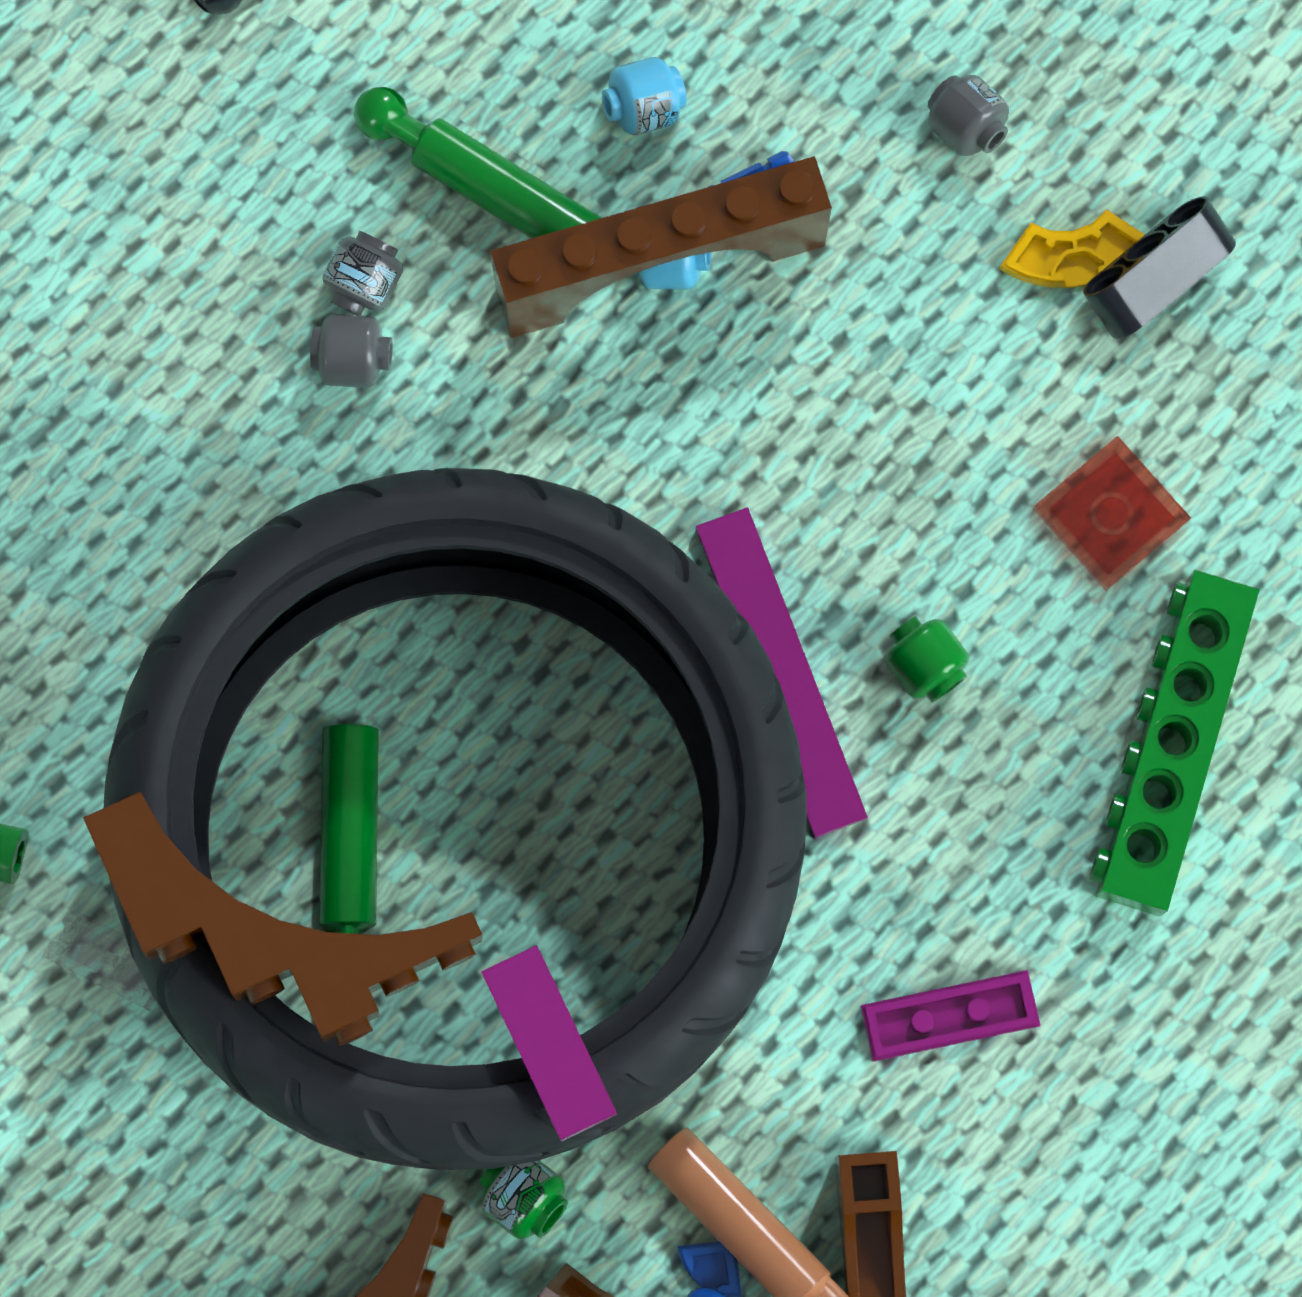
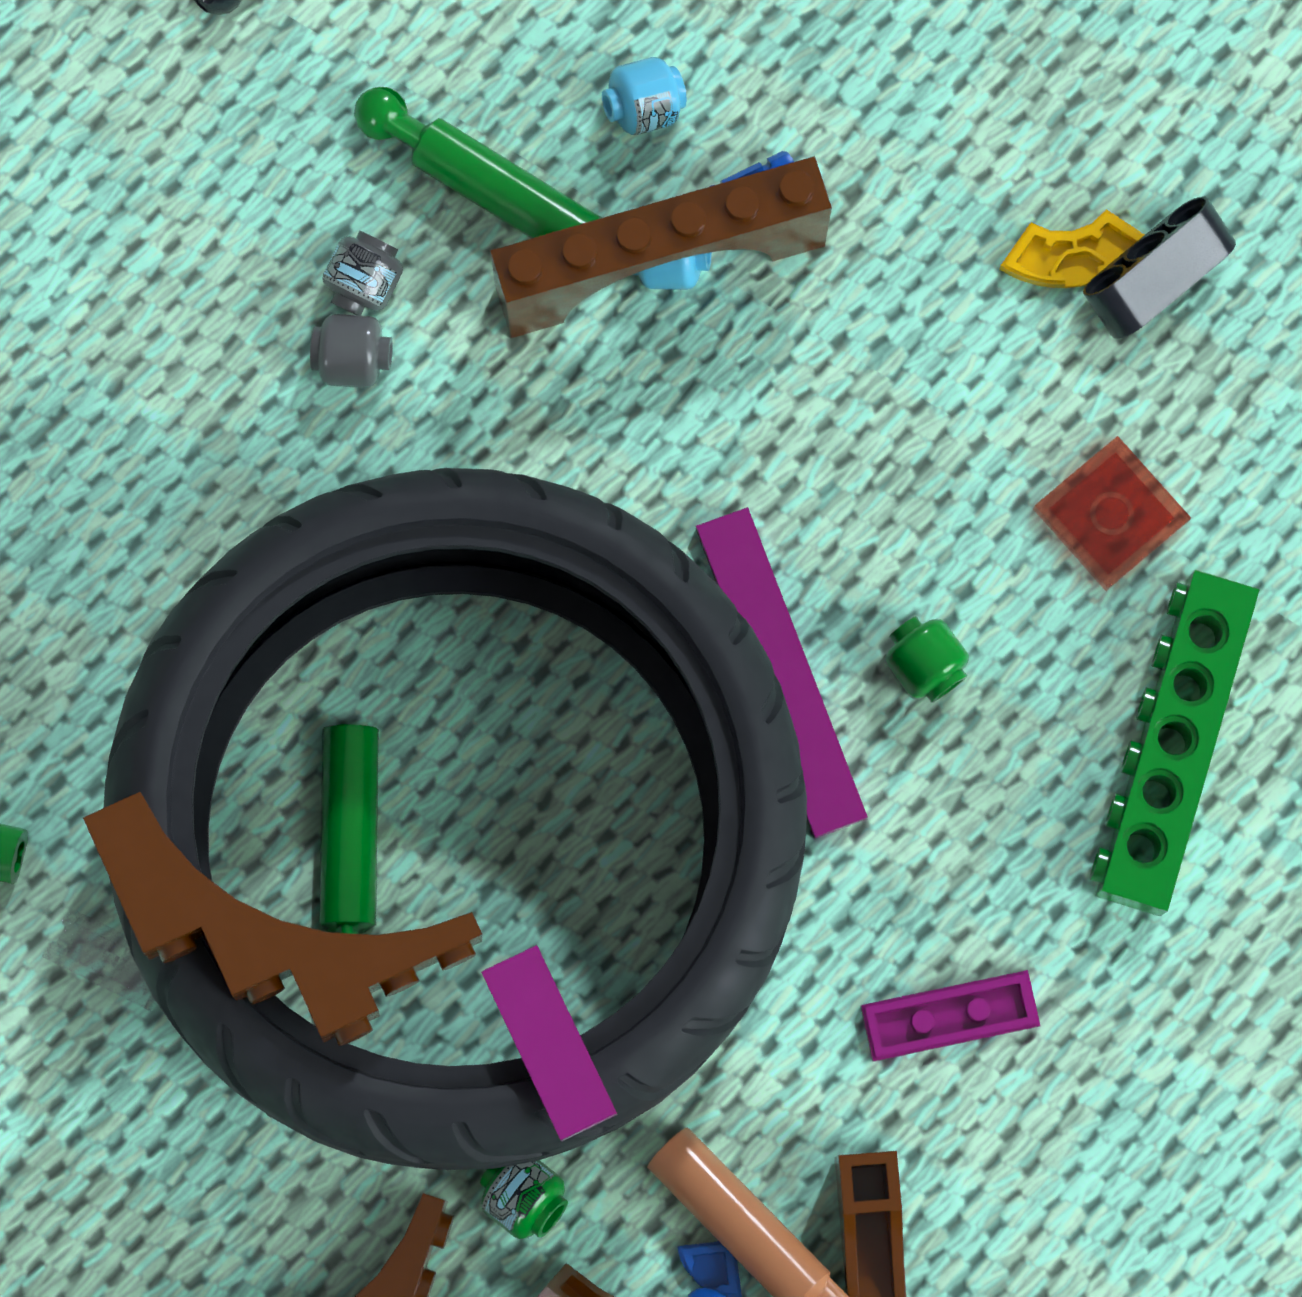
dark grey head [927,75,1009,156] -> none

